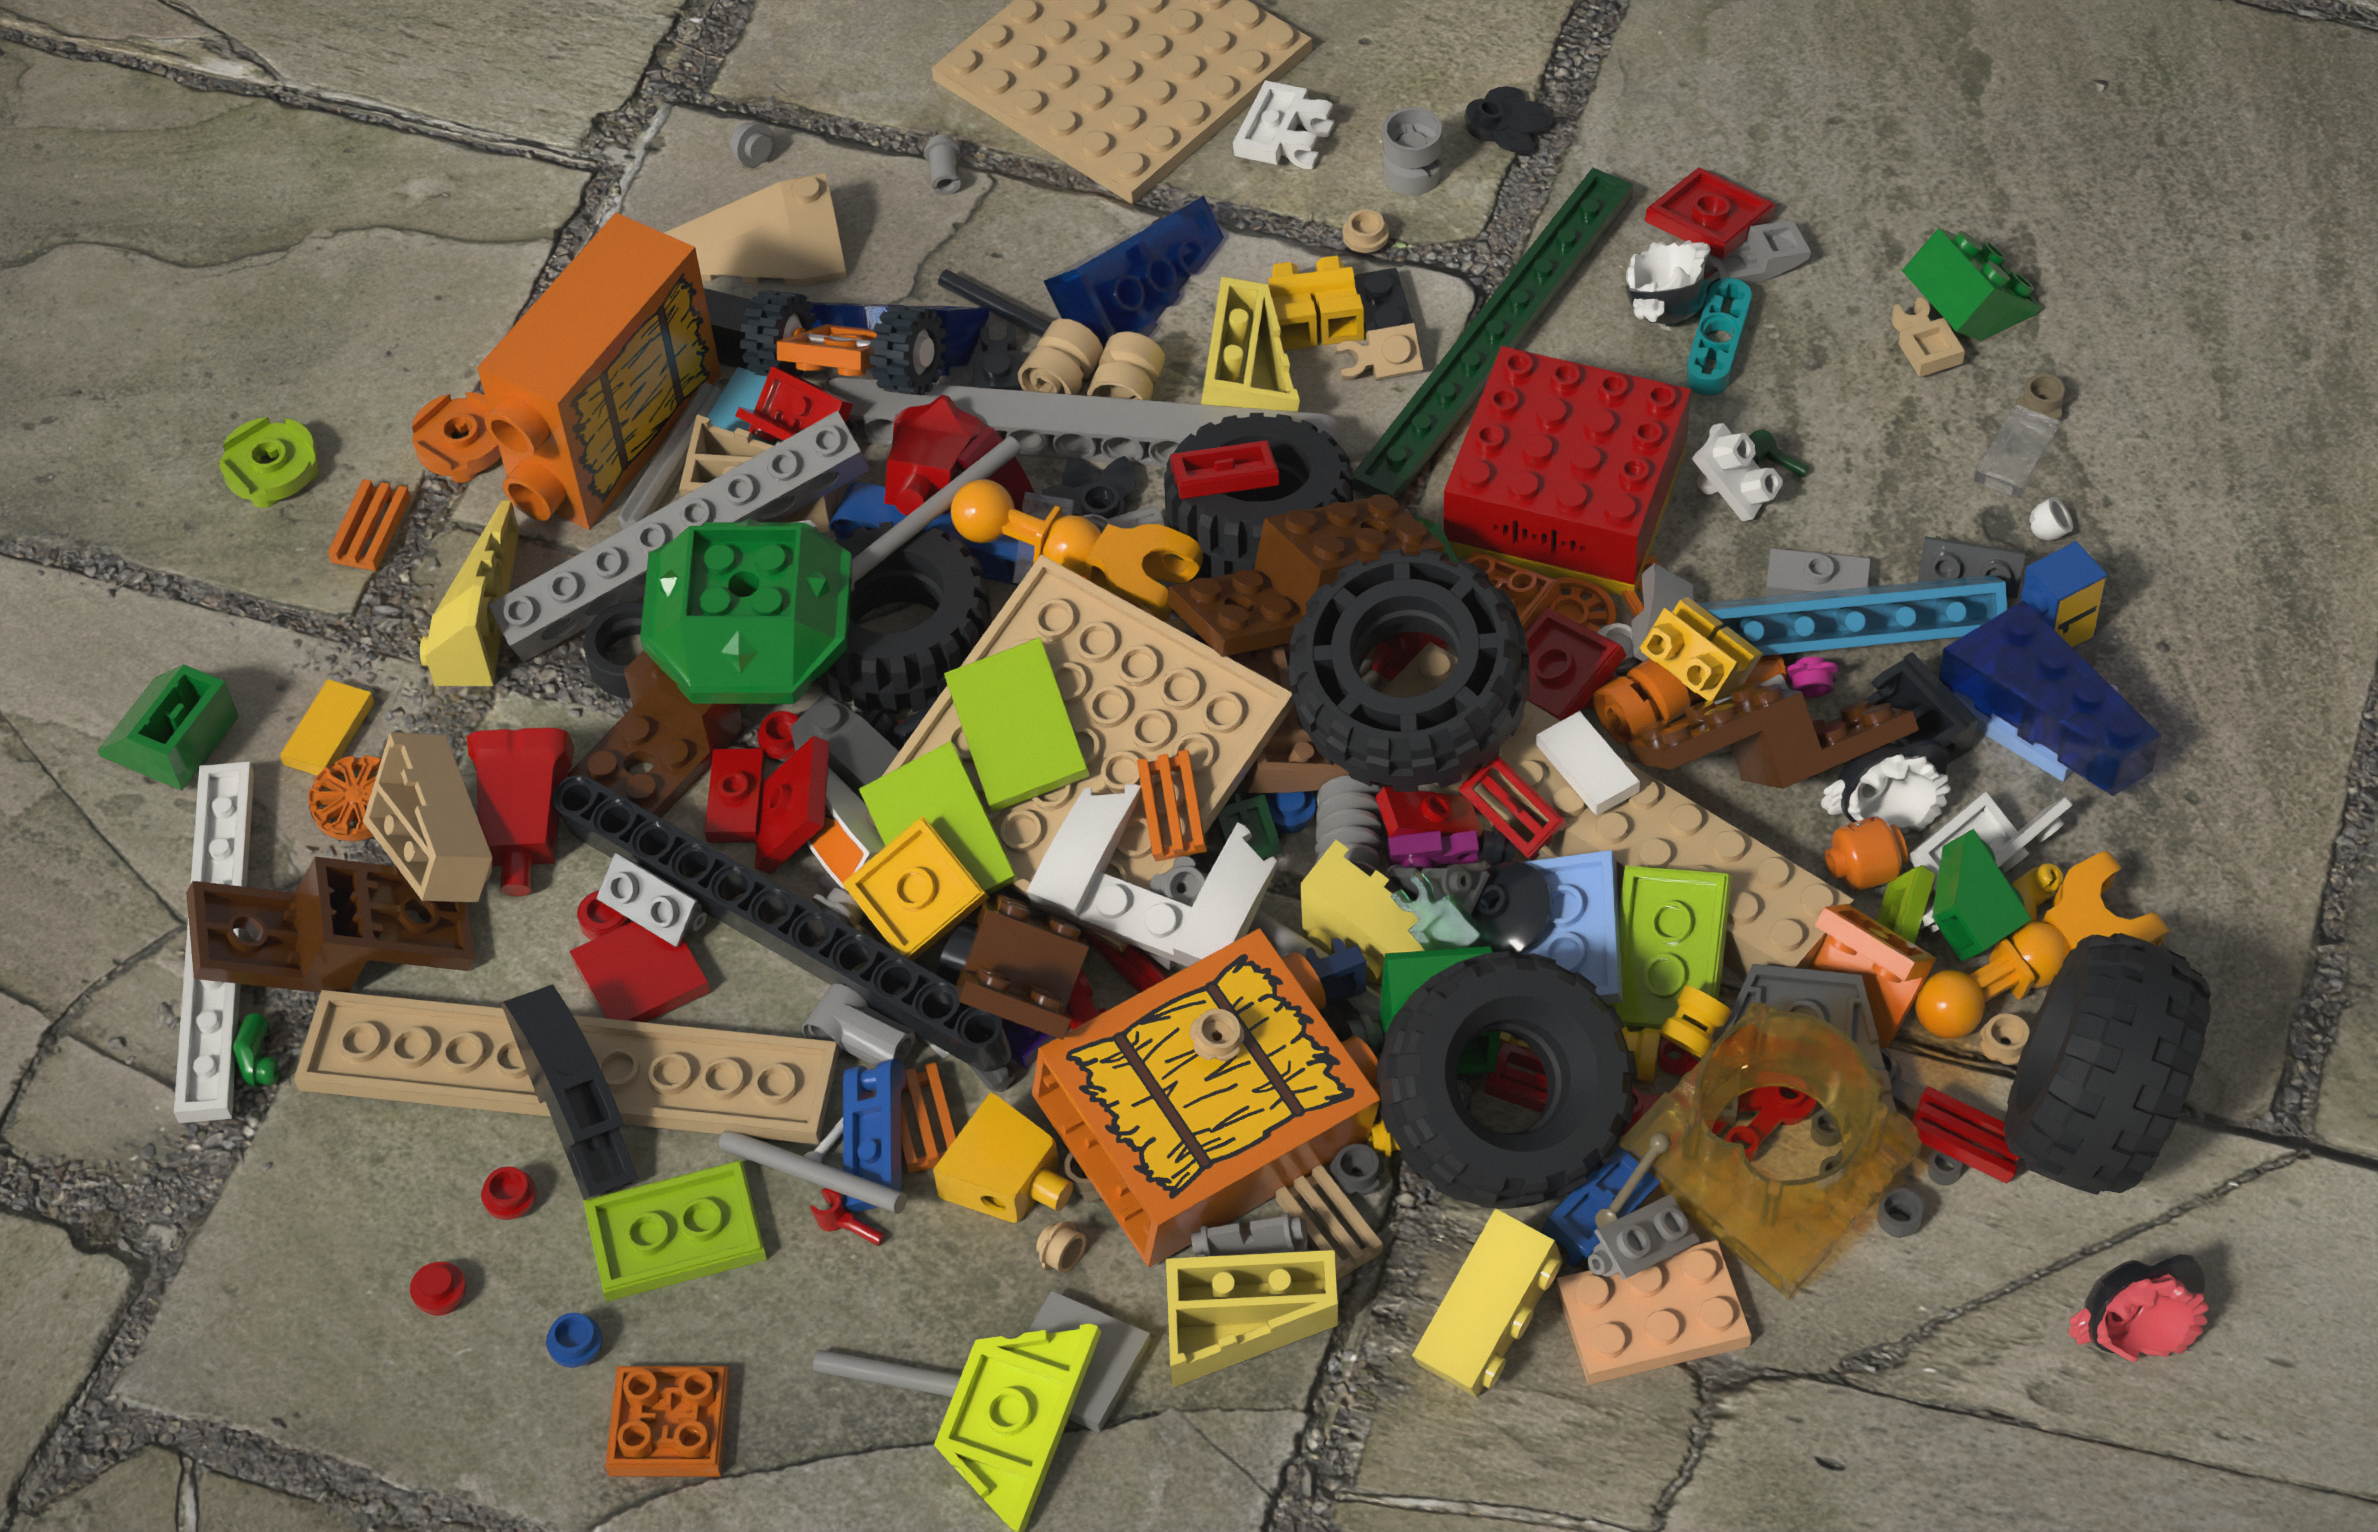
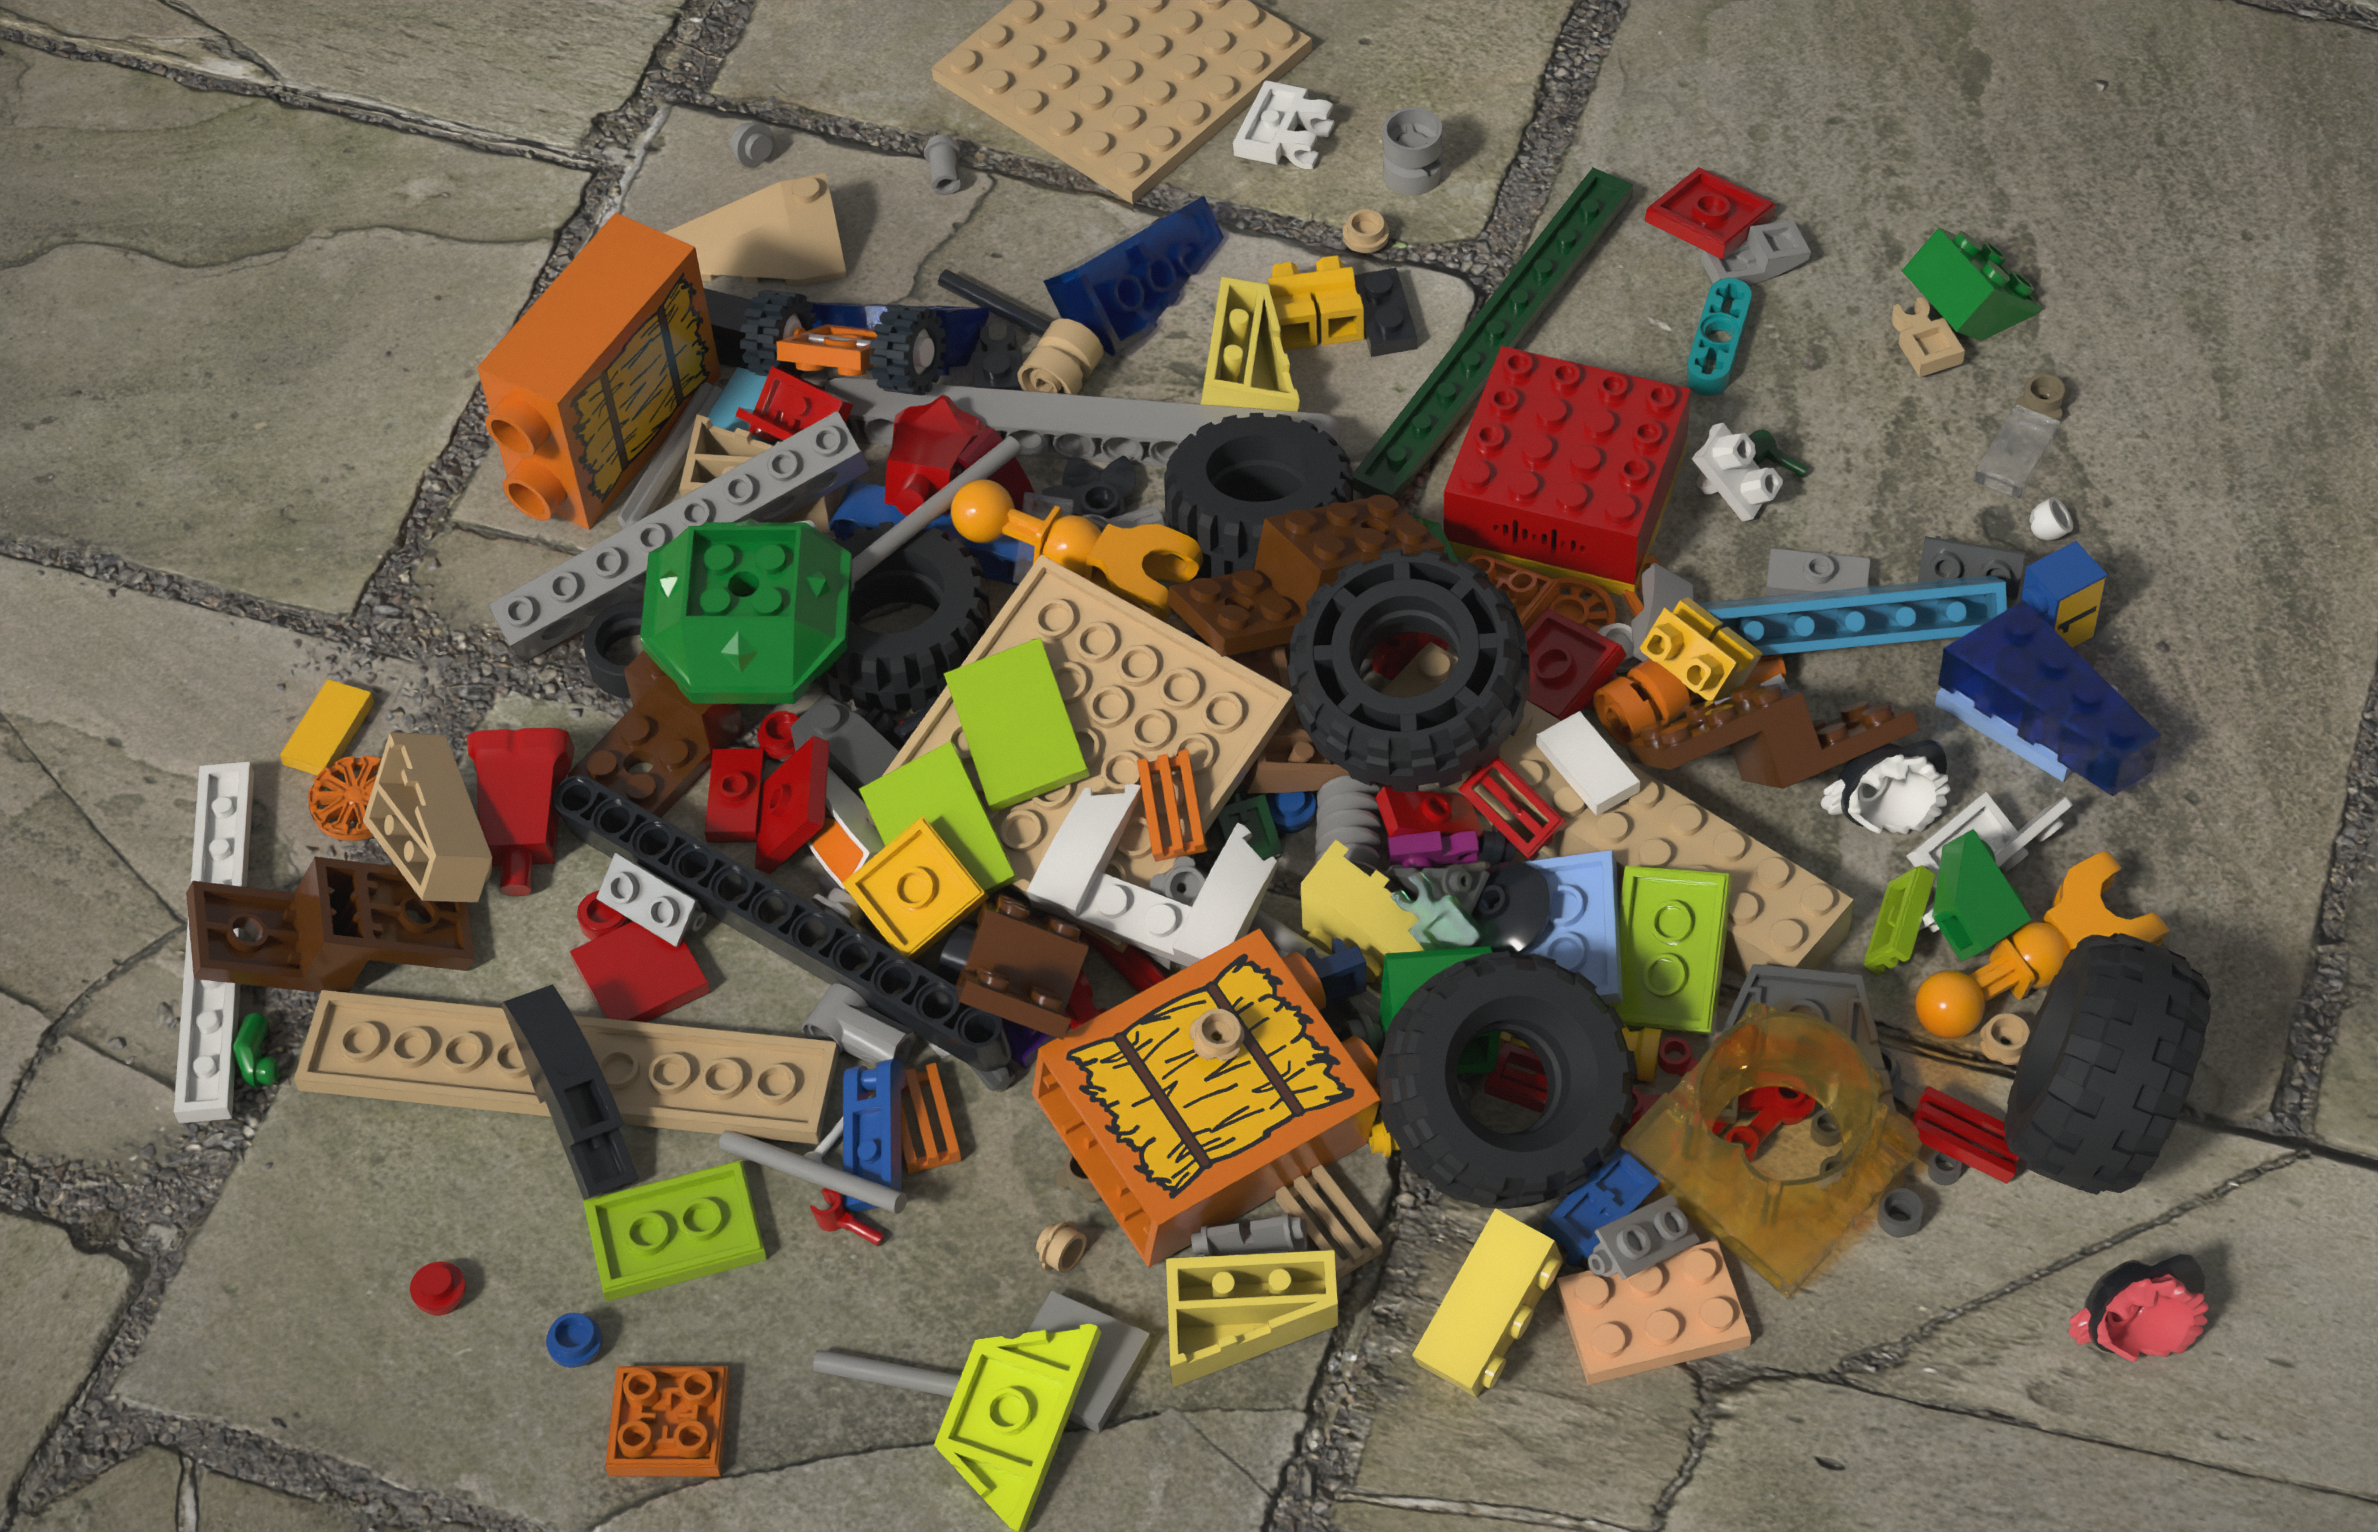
green slope [97,664,239,791] -> none
lime plate [219,417,319,508] -> none
orange tile [328,479,411,571] -> none
orange plate [412,392,501,483] -> none
light yellow wedge [420,500,520,686] -> none
red plate [481,1166,537,1220] -> none
yellow torso [933,1092,1074,1223] -> none
tan wheel [1087,332,1165,401] -> none
red tile [1170,441,1279,499] -> none
dark grey plate [1330,1144,1384,1195] -> none
tan plate [1335,323,1423,381] -> none
black plate [1464,86,1554,154] -> none
dark tan hinge [1595,1132,1671,1229] -> none
white hair [1625,240,1720,327] -> none
yellow wheel [1658,985,1732,1059] -> none
dark pink plate [1785,657,1838,698] -> none
orange bracket [1809,904,1937,1049] -> none
orange head [1825,816,1908,892] -> none
black hinge [1865,652,1978,764] -> none
yellow arm [2012,863,2064,923] -> none

